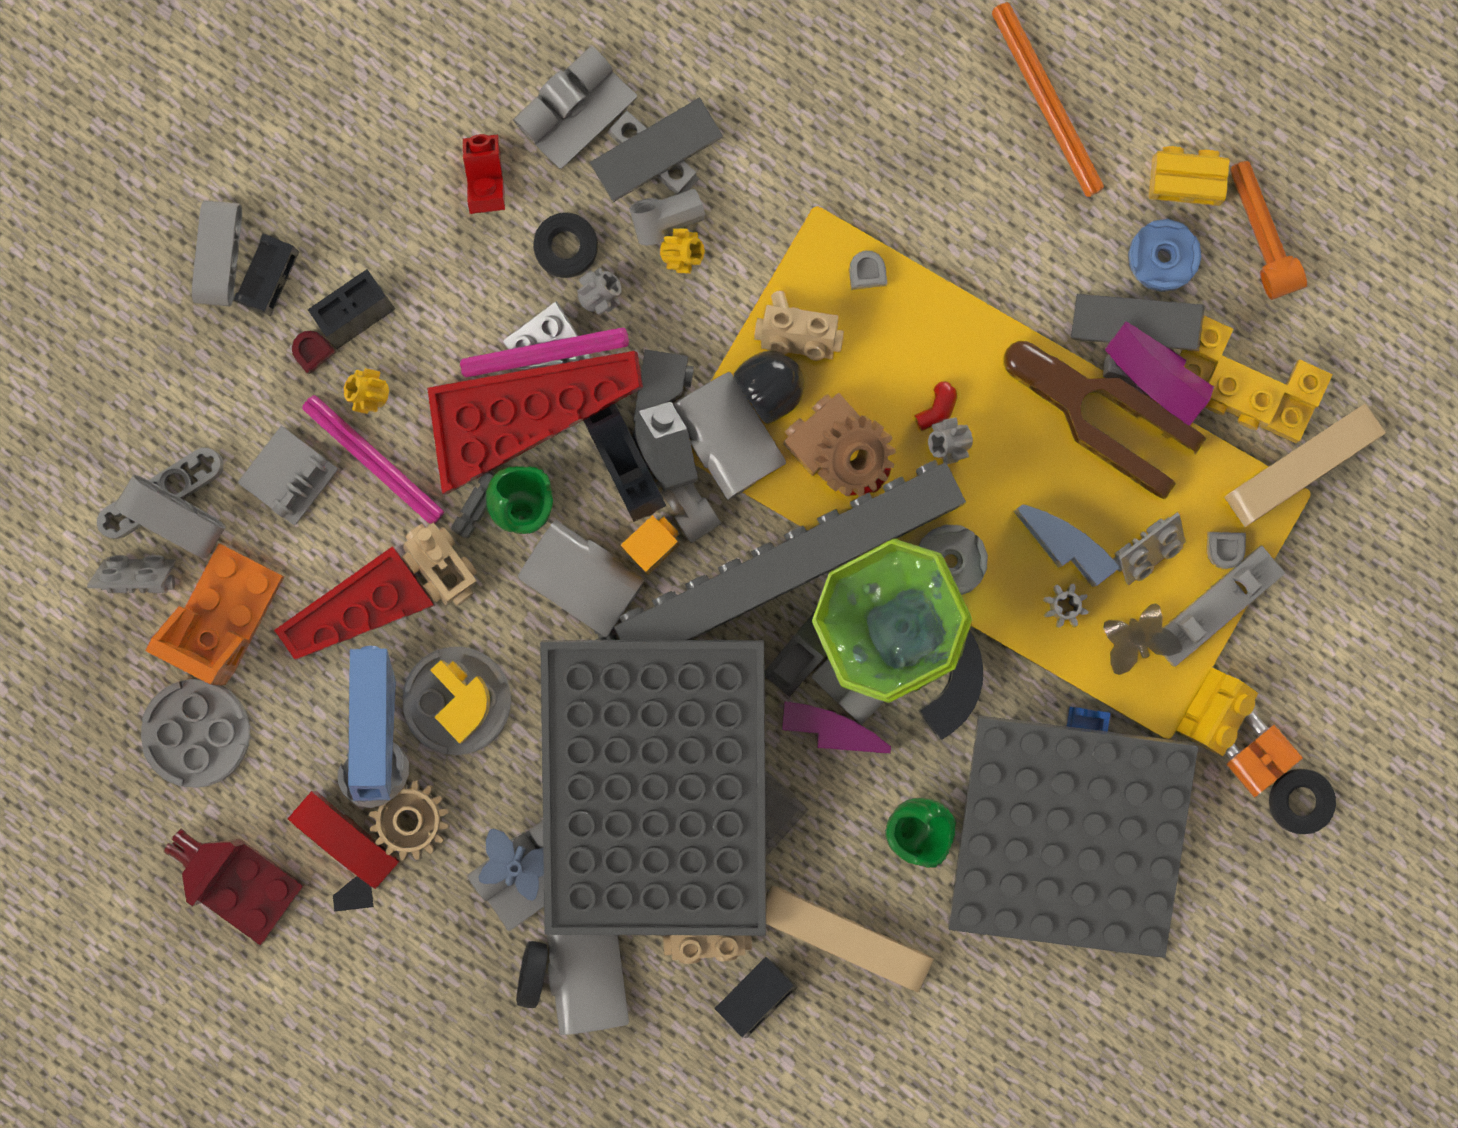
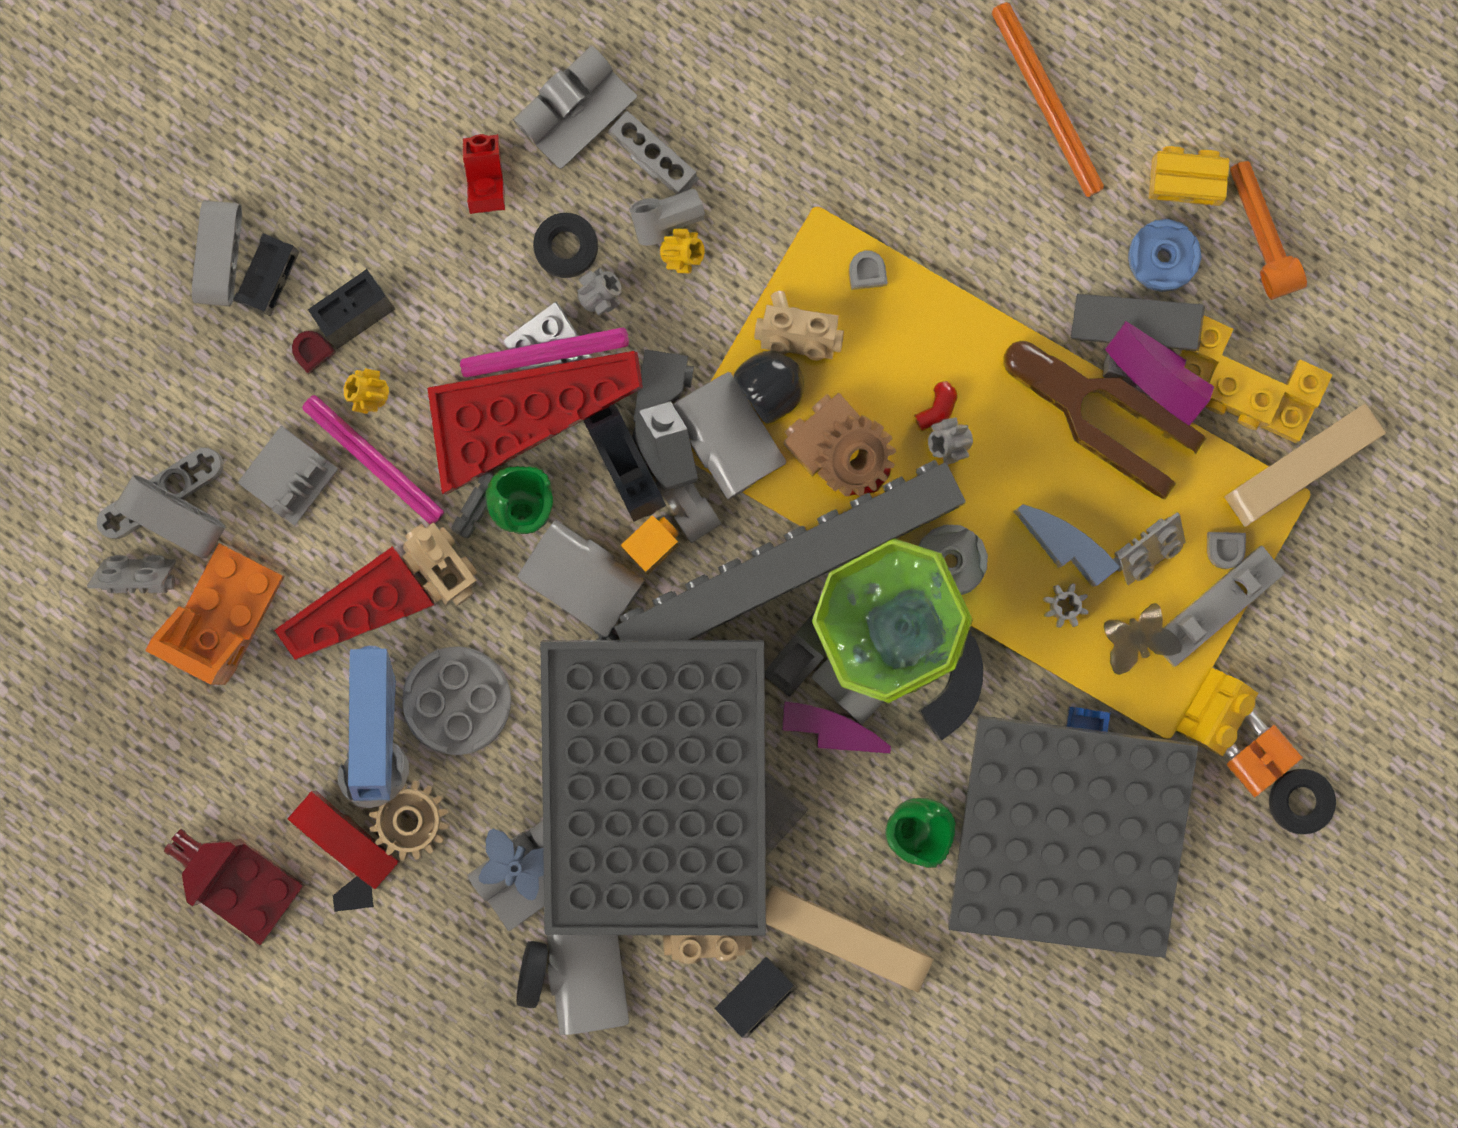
light grey tile [141,679,250,788] -> none
yellow brick [430,660,490,744] -> none
dark grey piece [590,97,723,202] -> none

